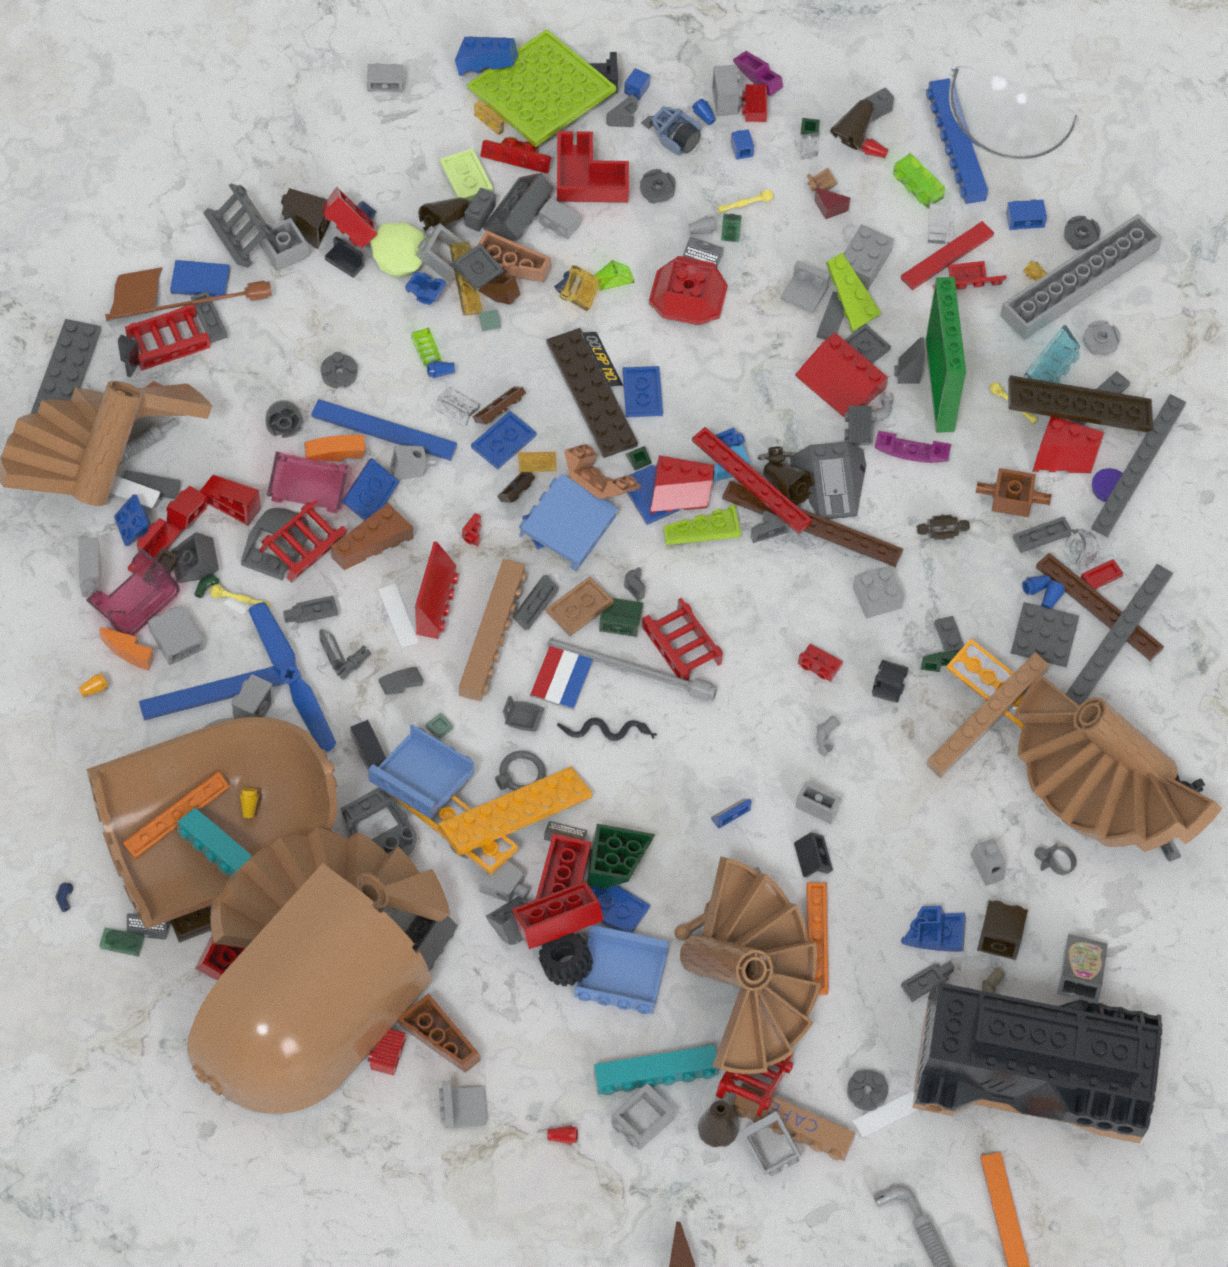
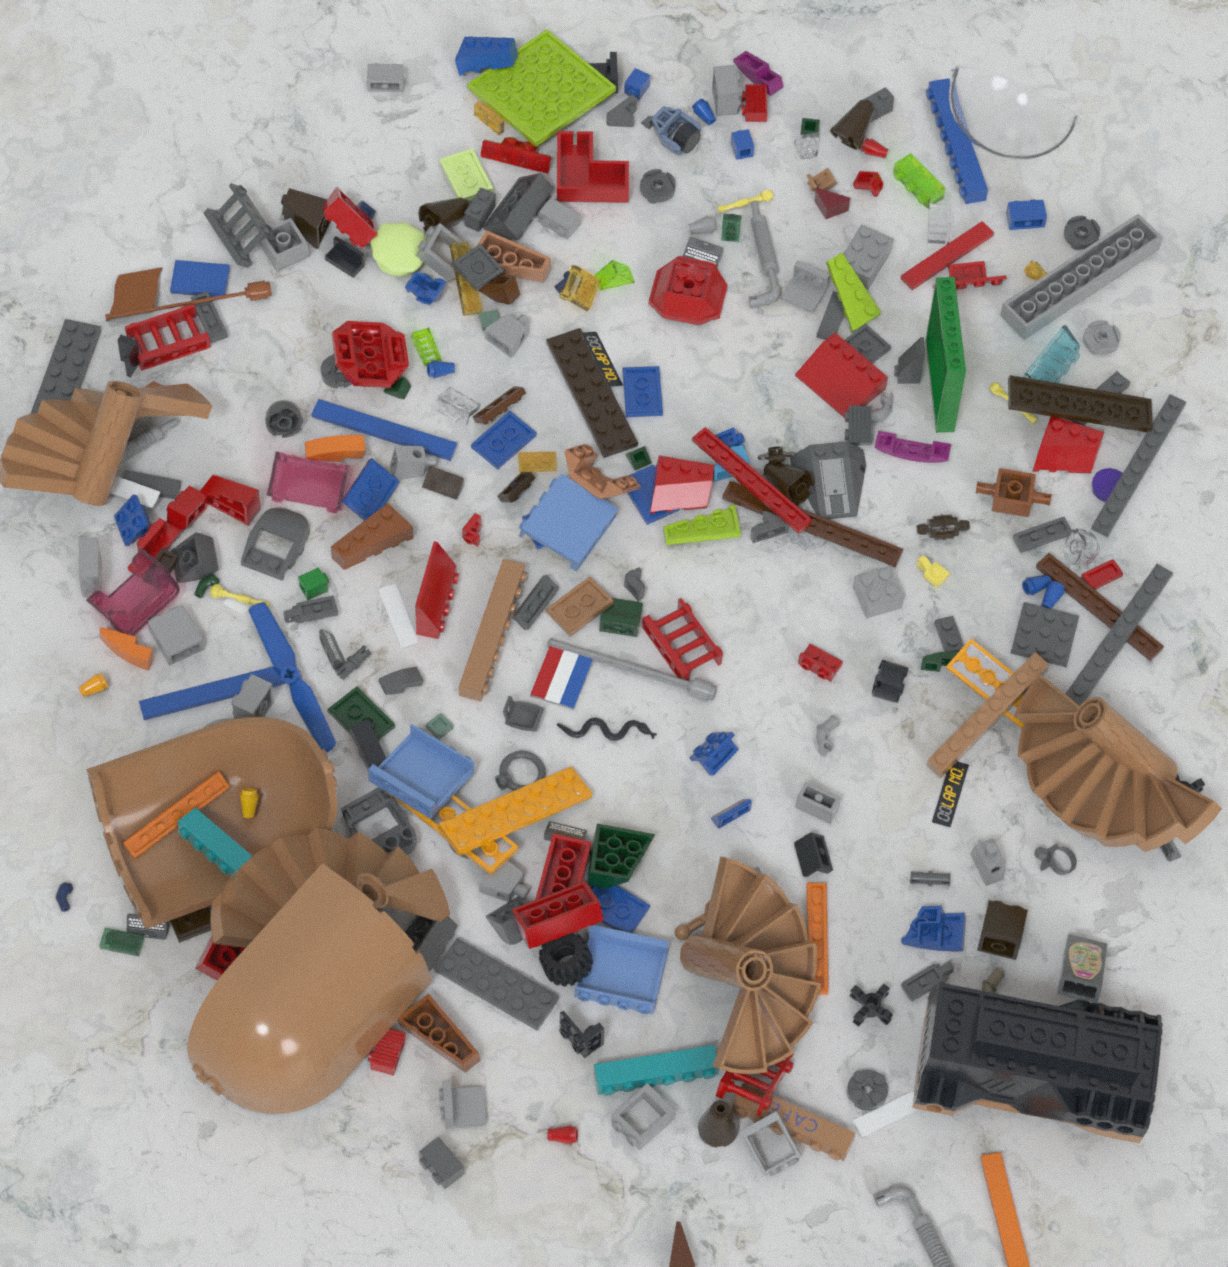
red fence [259,499,347,583] -> none
none -> green brick [298,567,329,601]
none -> dark green tile [327,686,395,741]
none -> red piece [332,321,409,388]
none -> dark green slope [383,377,411,399]
none -> dark grey brick [419,1137,465,1189]
none -> dark brown slope [422,466,464,500]
none -> dark grey plate [435,938,559,1031]
none -> light grey torso [485,314,529,358]
none -> black bracket [559,1011,604,1058]
none -> blue bracket [689,732,739,776]
none -> light grey piece [748,201,781,308]
none -> black pin [849,984,893,1027]
none -> red bracket [853,171,883,197]
none -> dark grey pin [910,871,950,887]
none -> light yellow plate [916,555,950,588]
none -> black sticker [932,762,969,827]

